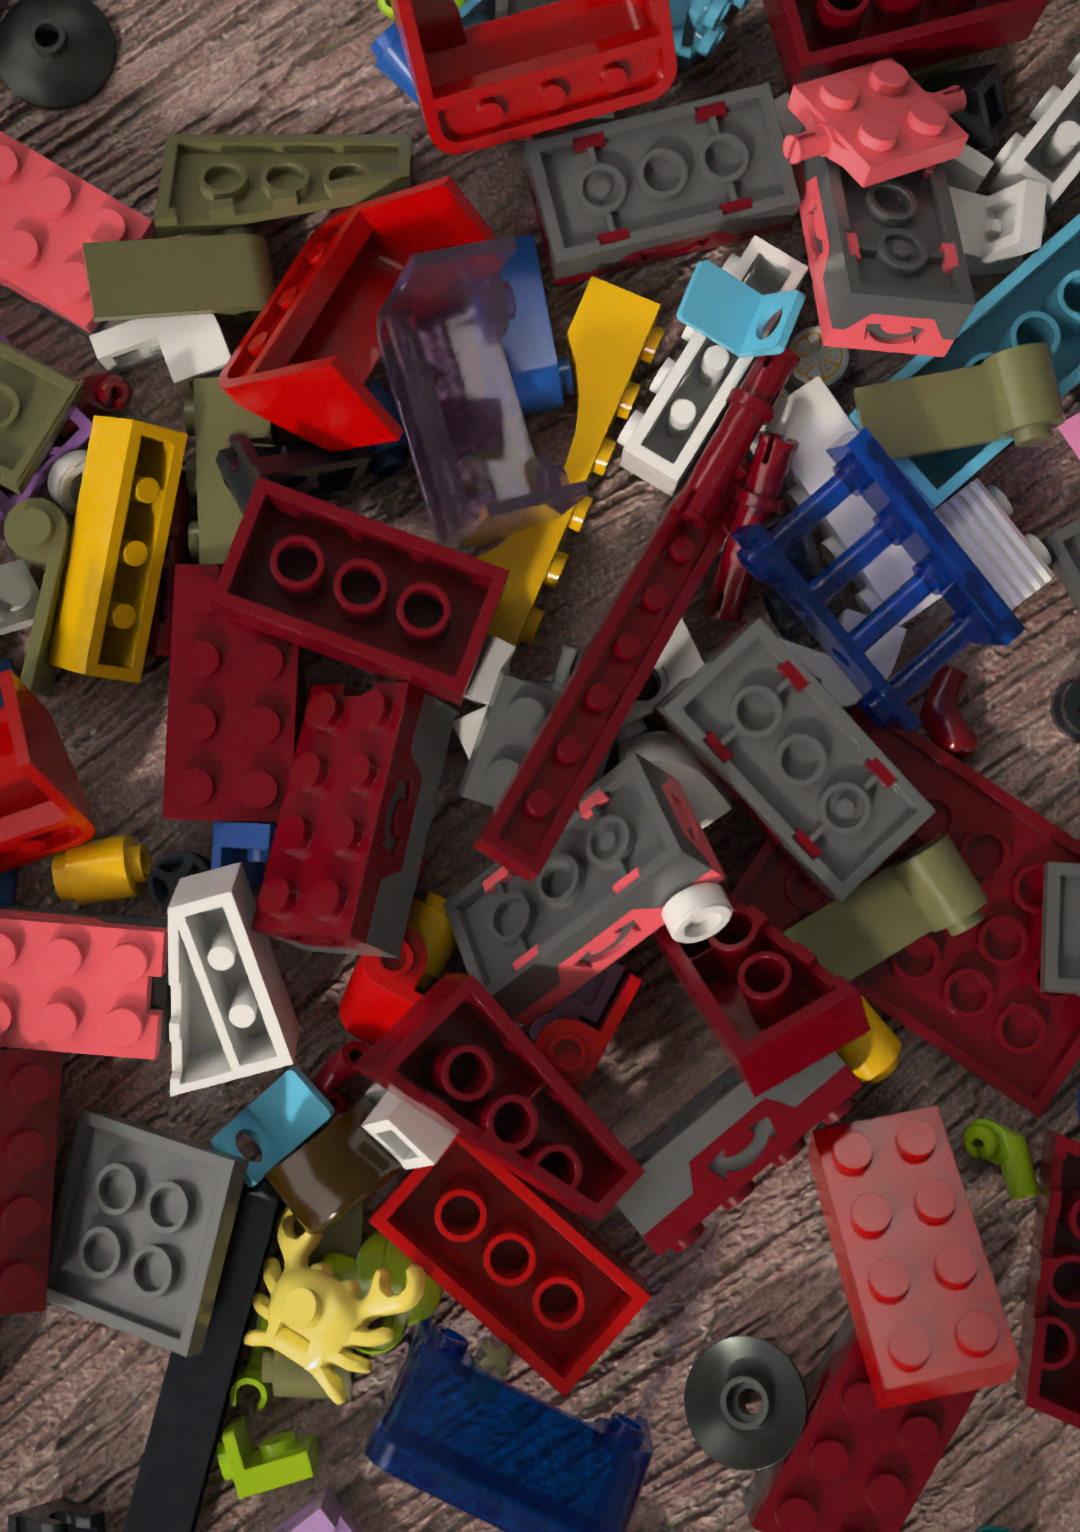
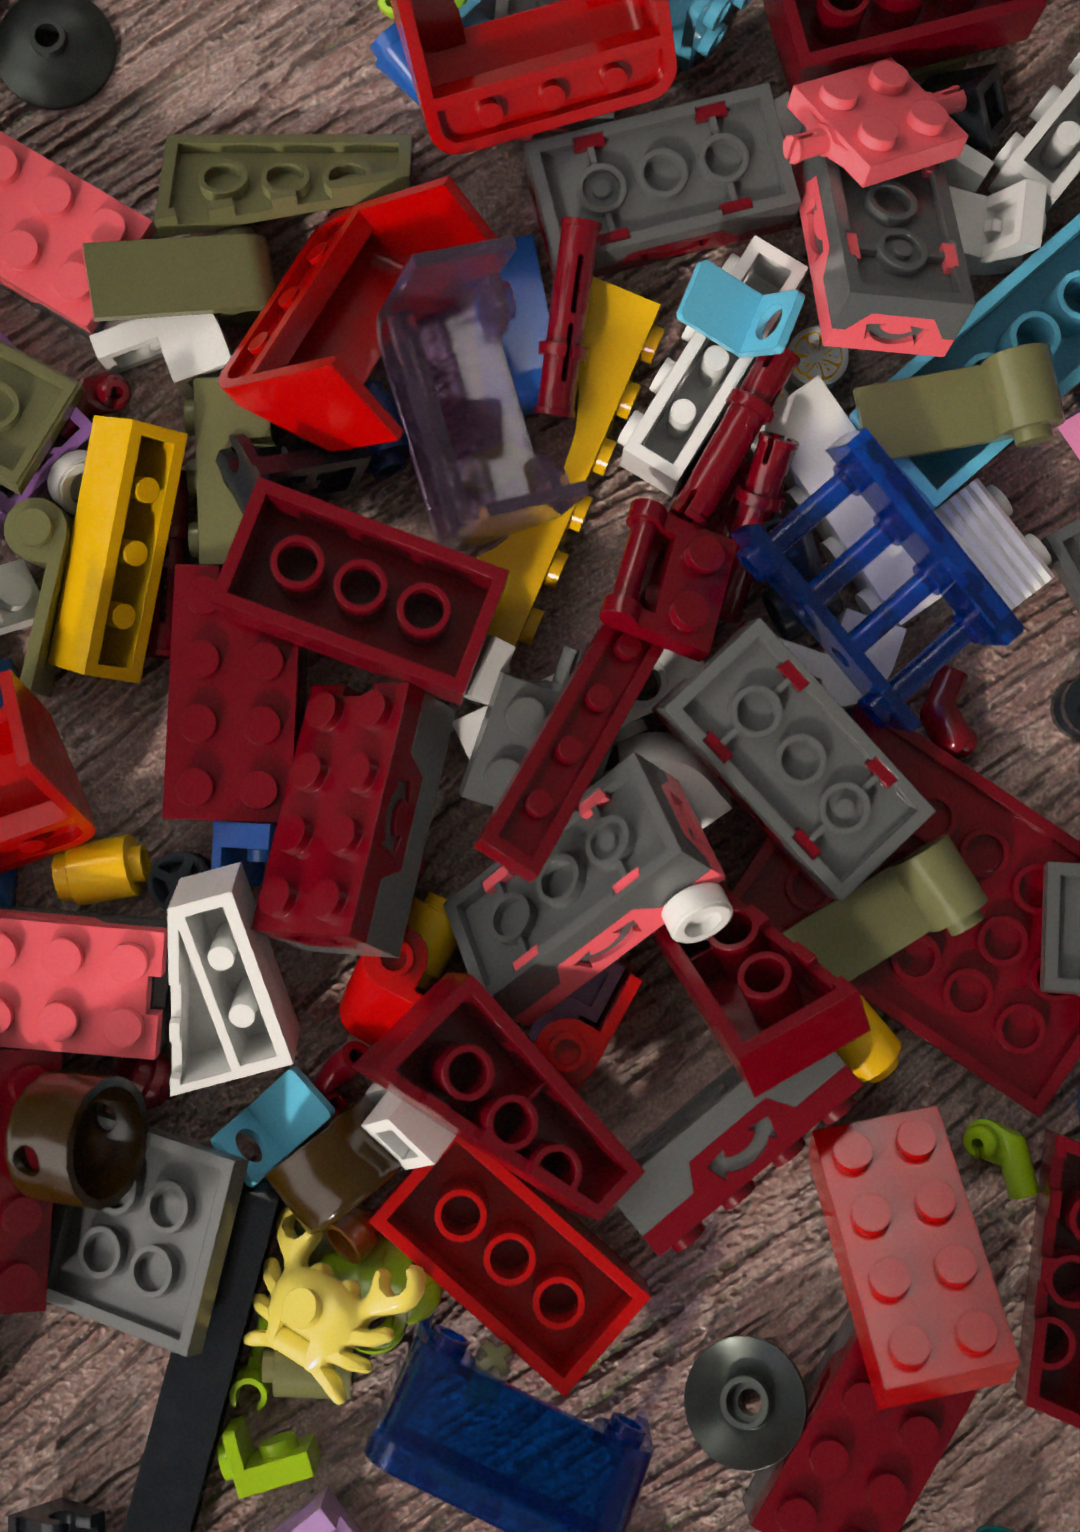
none -> dark brown piece [5,1069,149,1210]
none -> dark red plate [114,1052,178,1110]
none -> dark orange hinge [324,1206,380,1264]
none -> dark red pin [534,217,602,418]
none -> dark red plate [599,498,738,662]

